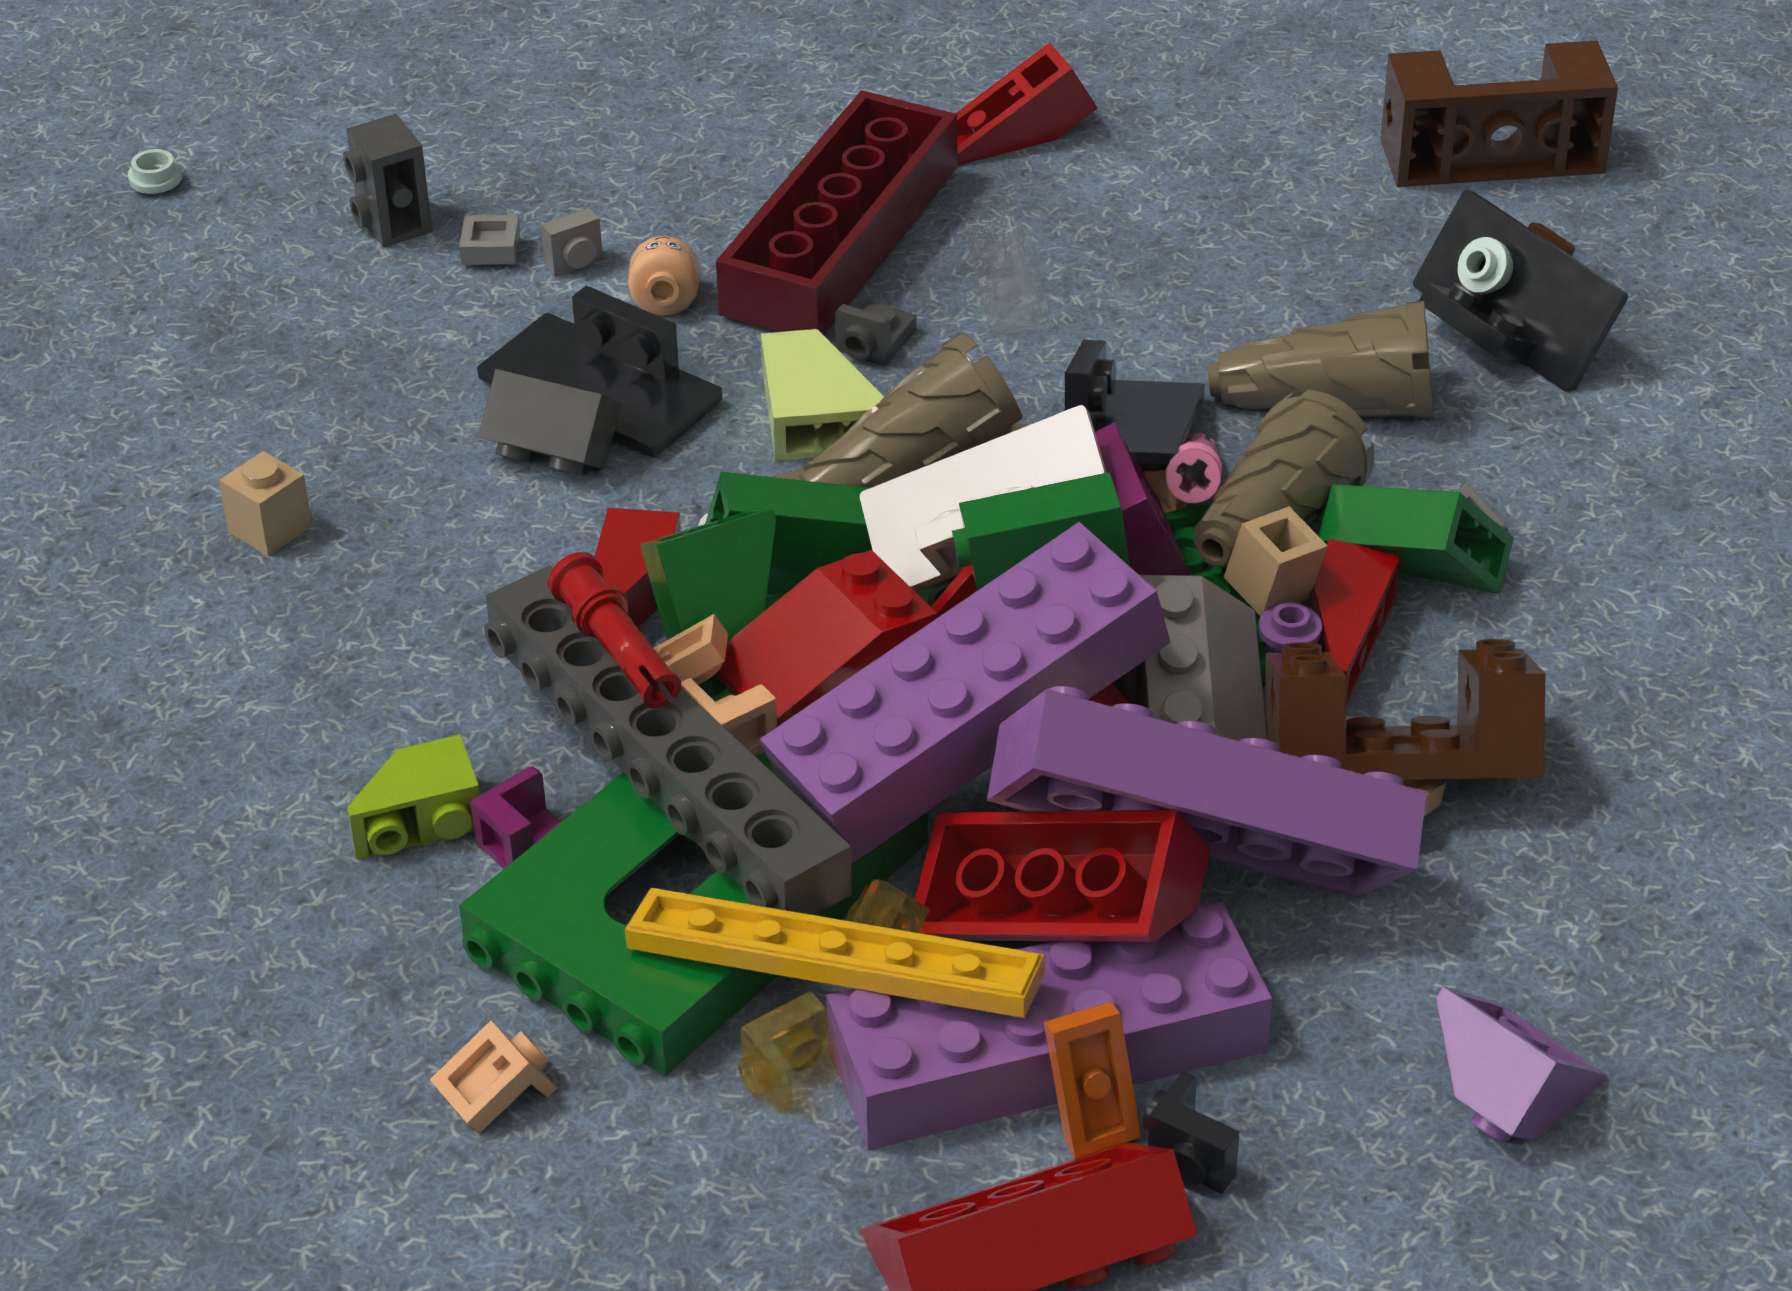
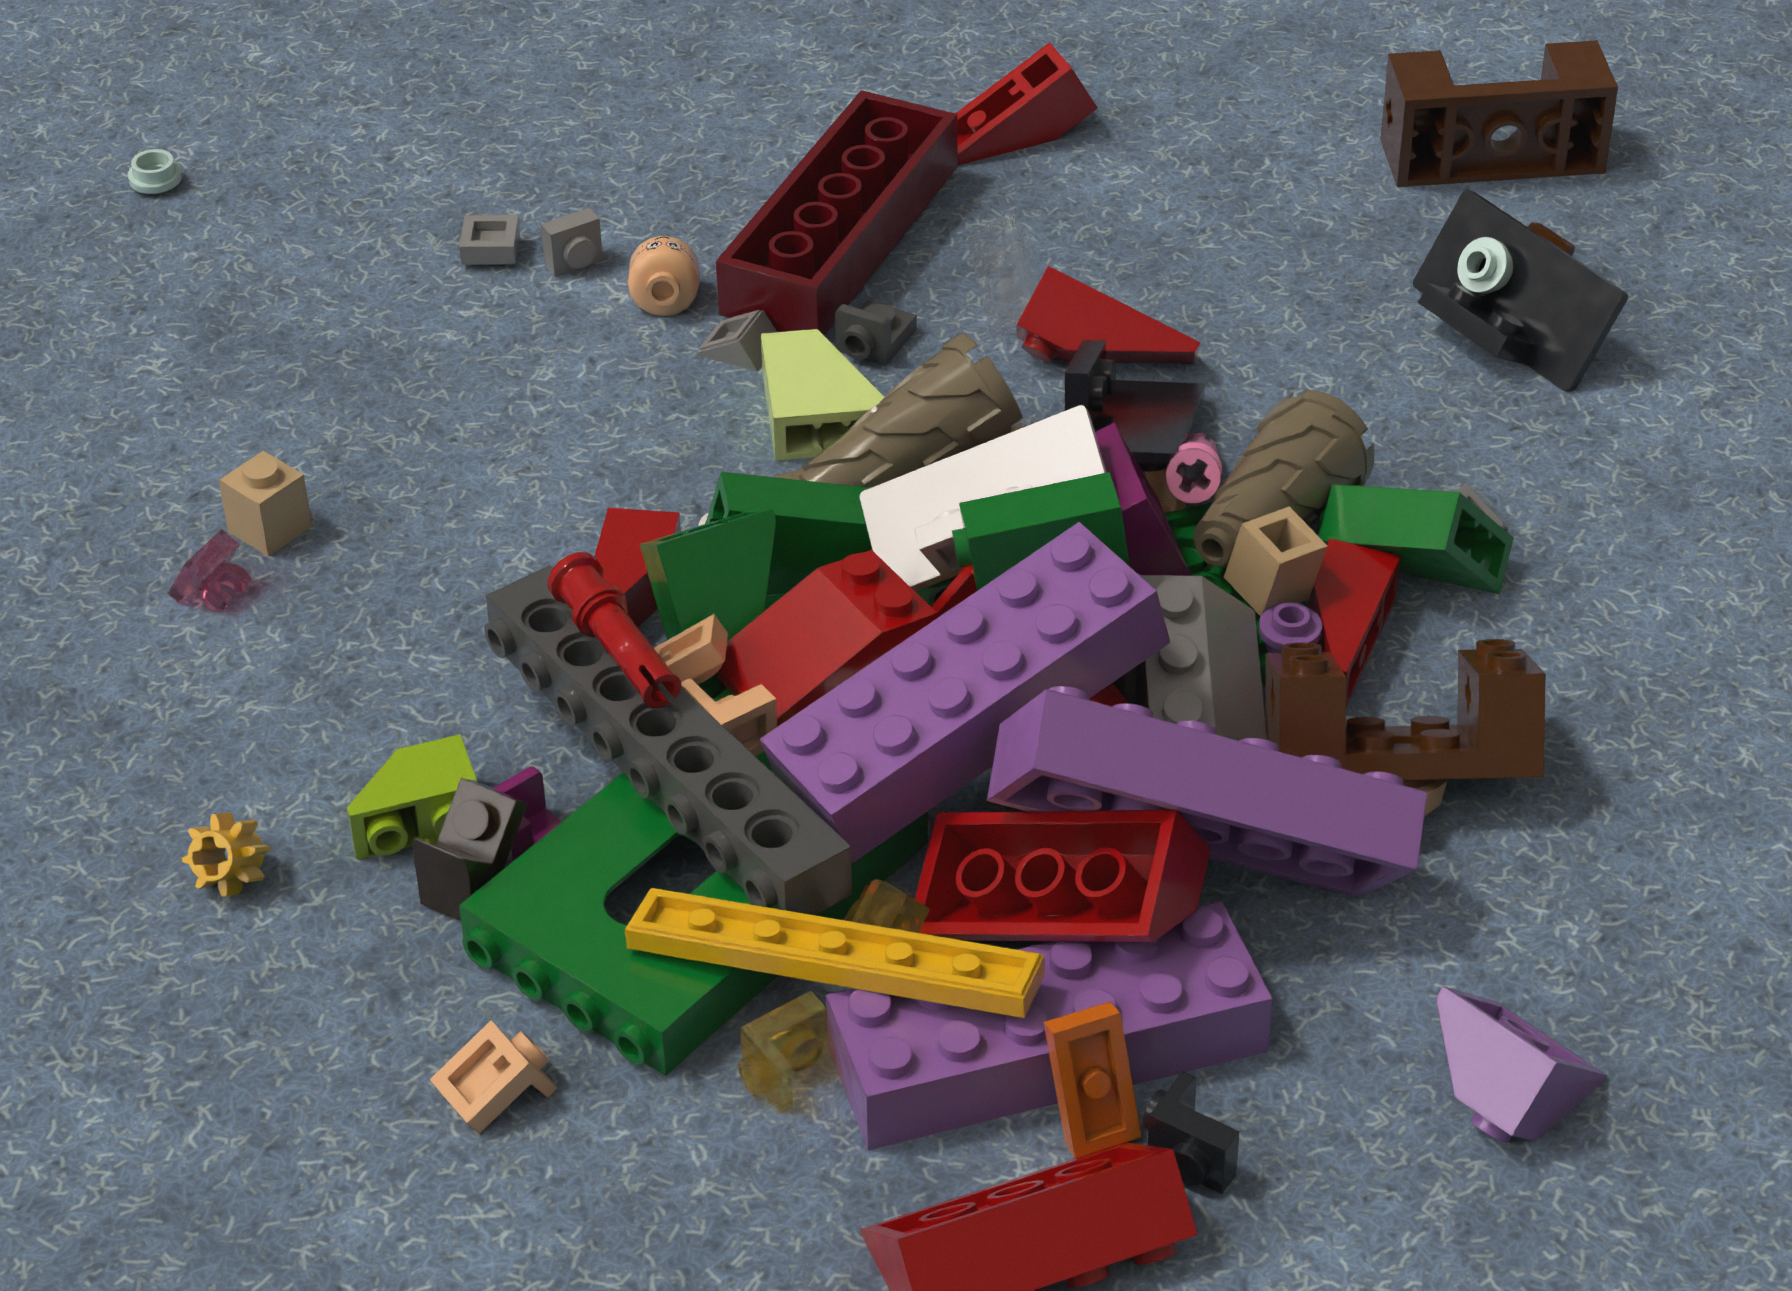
dark grey brick [343,113,433,248] -> none
black bracket [477,285,723,456] -> none
dark grey brick [478,369,622,476] -> none
dark tan cone [1208,301,1434,418] -> none
none -> clear pink tile [167,529,251,611]
none -> yellow gear [182,812,271,897]
none -> dark brown slope [412,778,528,921]
none -> light grey slope [697,310,777,371]
none -> red slope [1016,266,1200,364]

